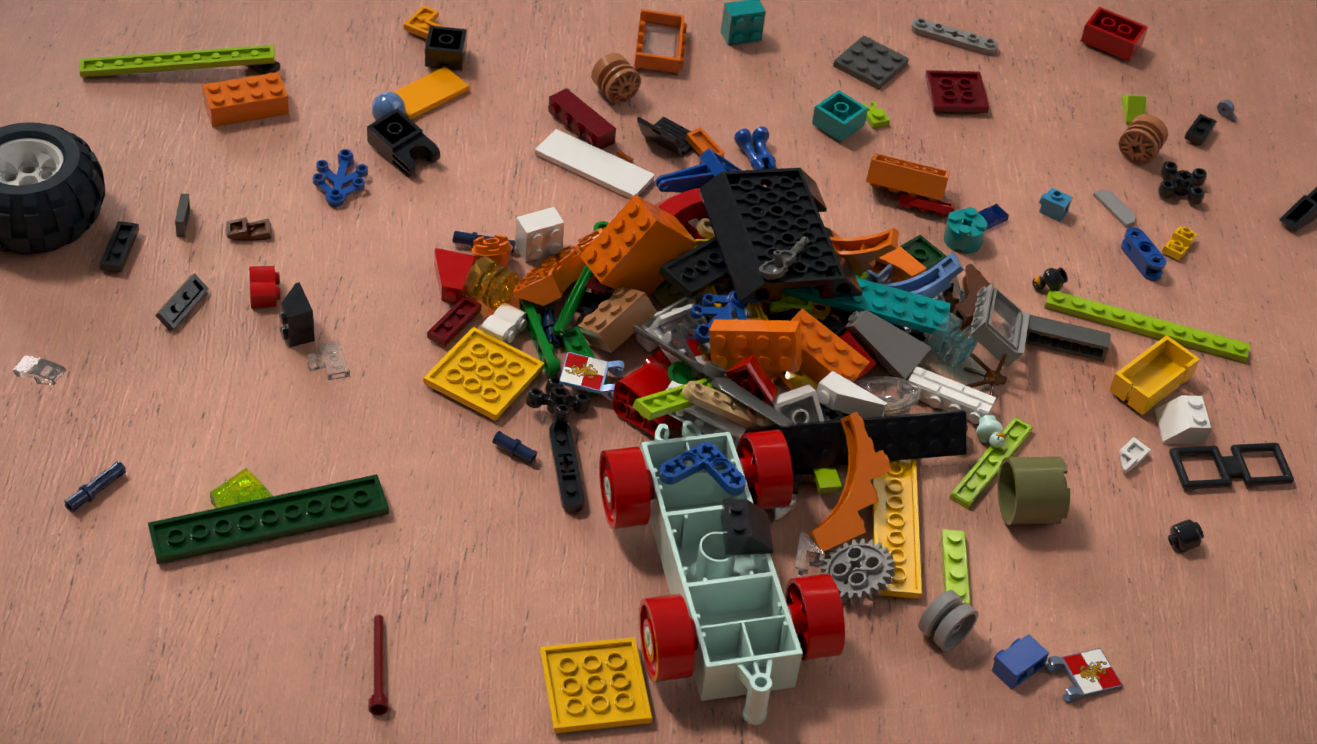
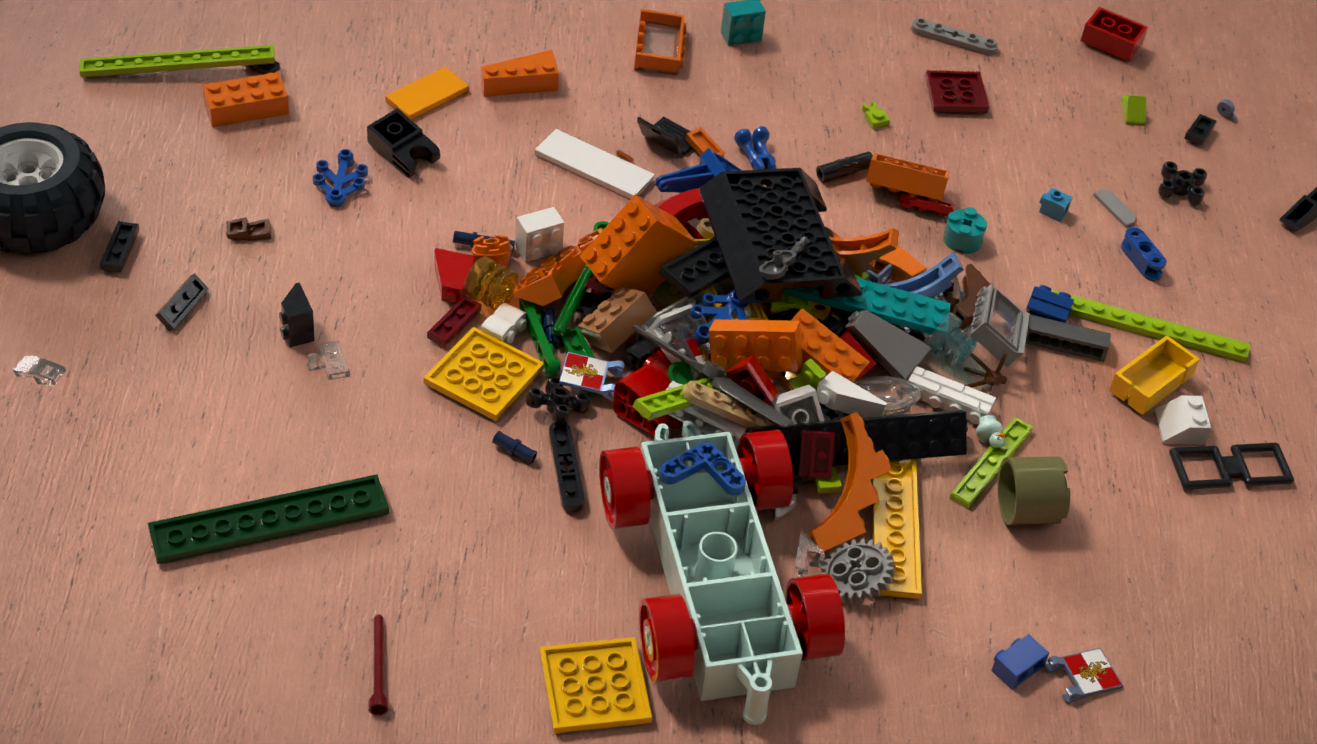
dark blue pin [64,461,126,513] -> none
dark grey tile [175,193,191,237] -> none
clear neon green slope [210,468,272,508] -> none
red brick [249,266,281,307] -> none
medium blue piece [372,92,406,120] -> none
light orange plate [404,5,444,39] -> none
black brick [425,25,467,70] -> none
dark red brick [548,88,616,150] -> none
nougat wheel [591,53,641,104] -> none
black slope [721,499,773,555] -> none
teal brick [812,90,868,142] -> none
dark grey plate [833,35,909,90] -> none
dark green tile [901,235,947,271] -> none
light grey wheel [918,590,979,651] -> none
lime plate [941,529,970,604] -> none
clear blue tile [977,204,1009,230] -> none
black animal [1032,267,1068,291] -> none
nougat wheel [1119,114,1168,165] -> none
white slope [1119,437,1151,473] -> none
yellow slope [1162,226,1198,261] -> none
black head [1168,519,1204,552] -> none
none -> orange wedge [481,50,559,97]
none -> black brick [623,335,657,371]
none -> lime slope [789,358,826,391]
none -> dark red plate [798,430,835,478]
none -> black axle [816,151,873,182]
none -> blue brick [1026,285,1074,323]

